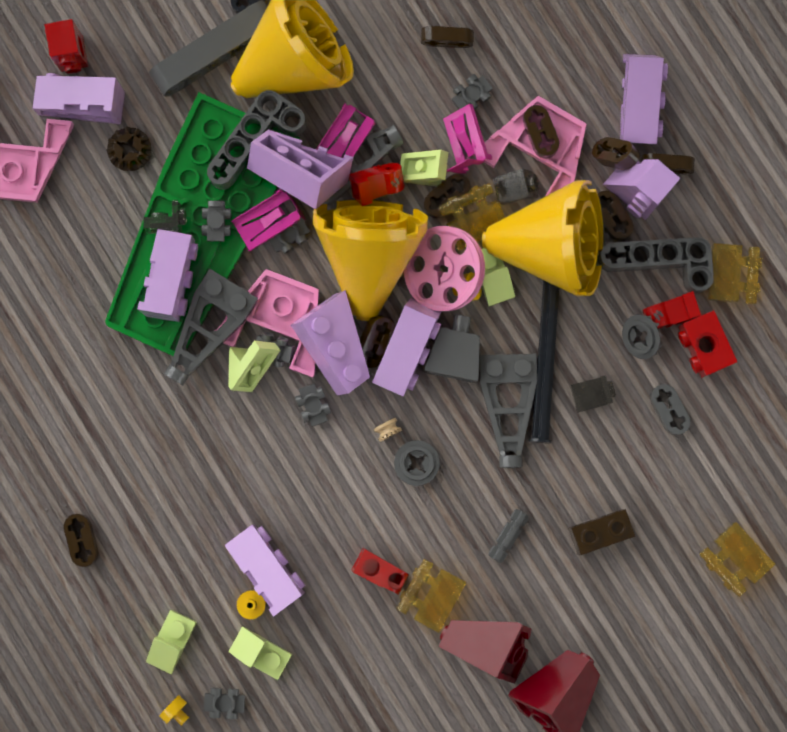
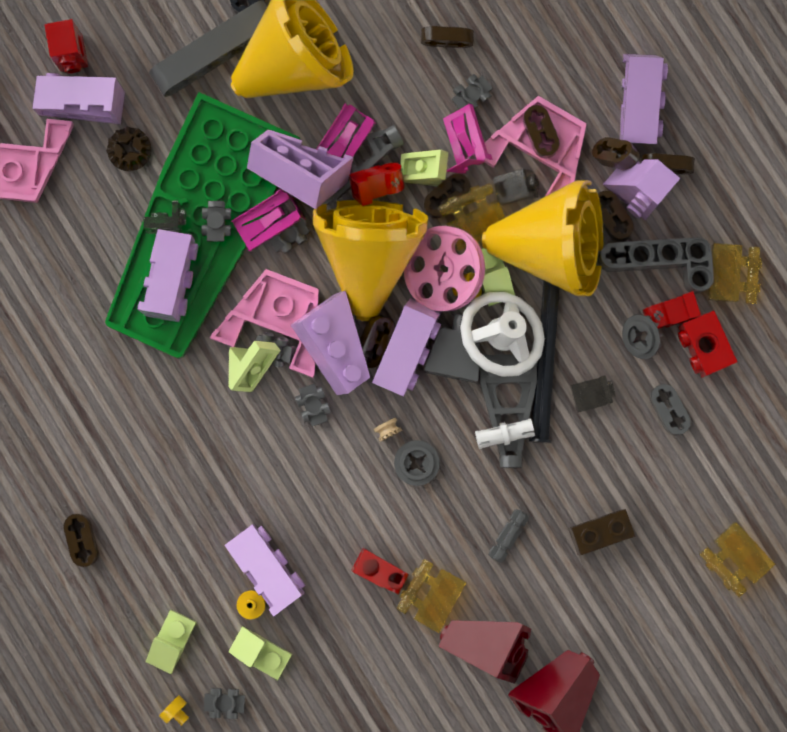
dark grey plate [164,269,259,386] -> none
dark grey beam [207,90,306,190] -> none
none -> white piece [460,292,545,377]
none -> white pin [475,418,535,449]

